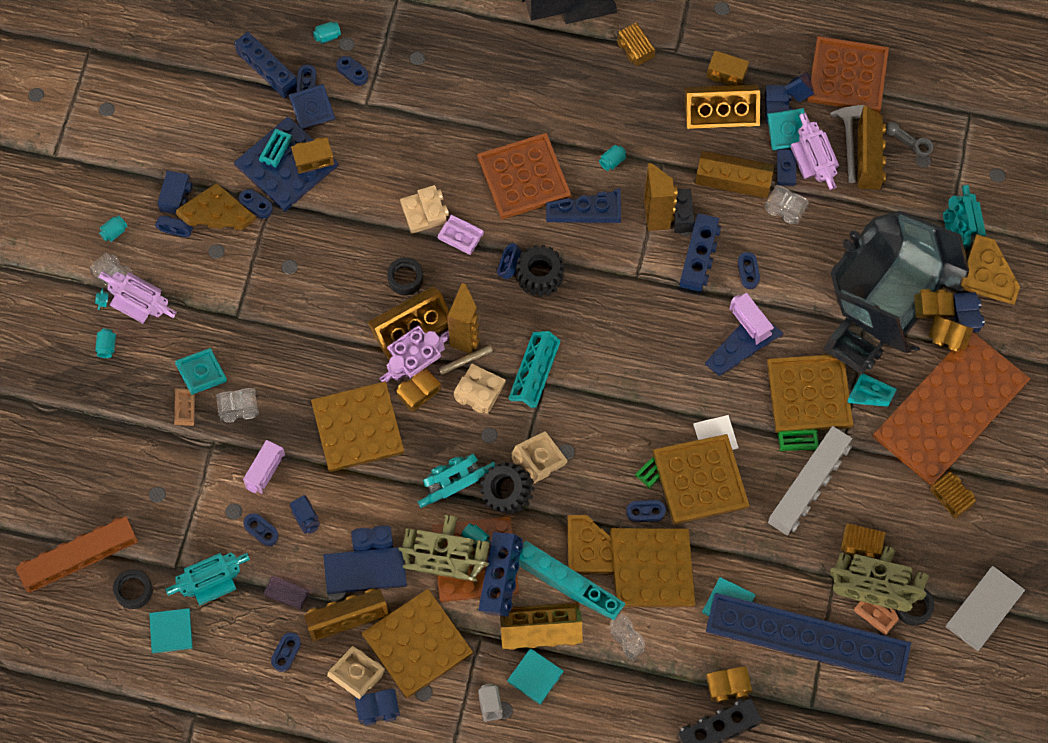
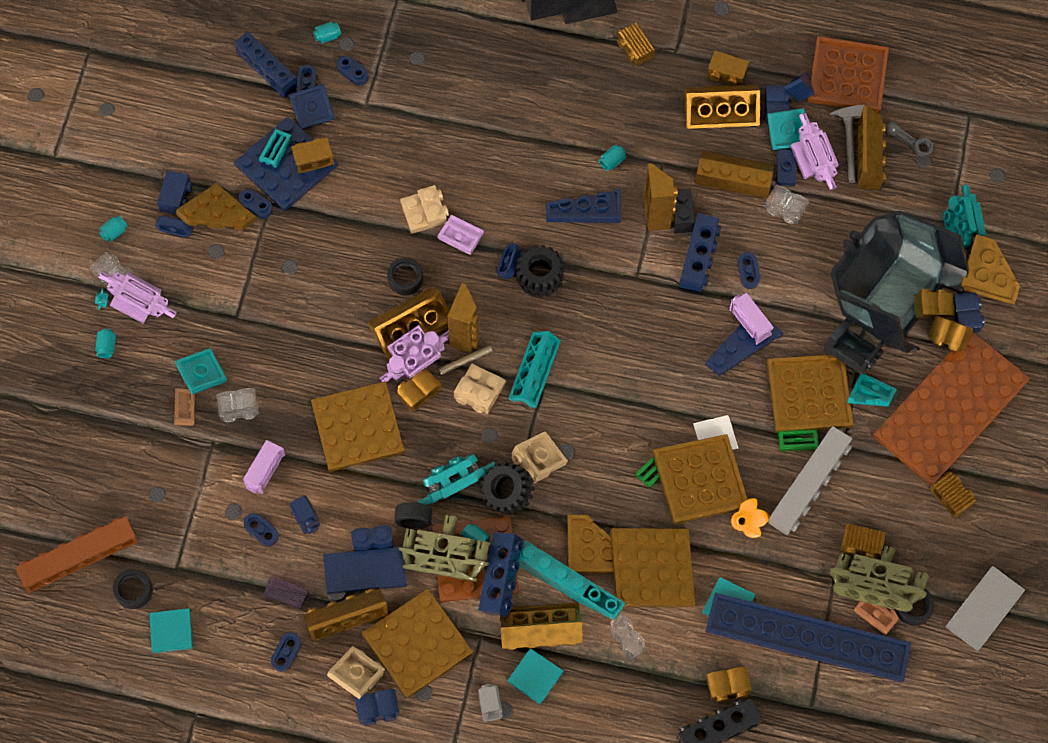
teal piece [165,552,250,606] -> none
dark orange plate [477,133,571,220] -> none
dark blue plate [626,500,666,522] -> none
none -> black tyre [394,502,432,529]
none -> light orange plate [731,498,770,538]

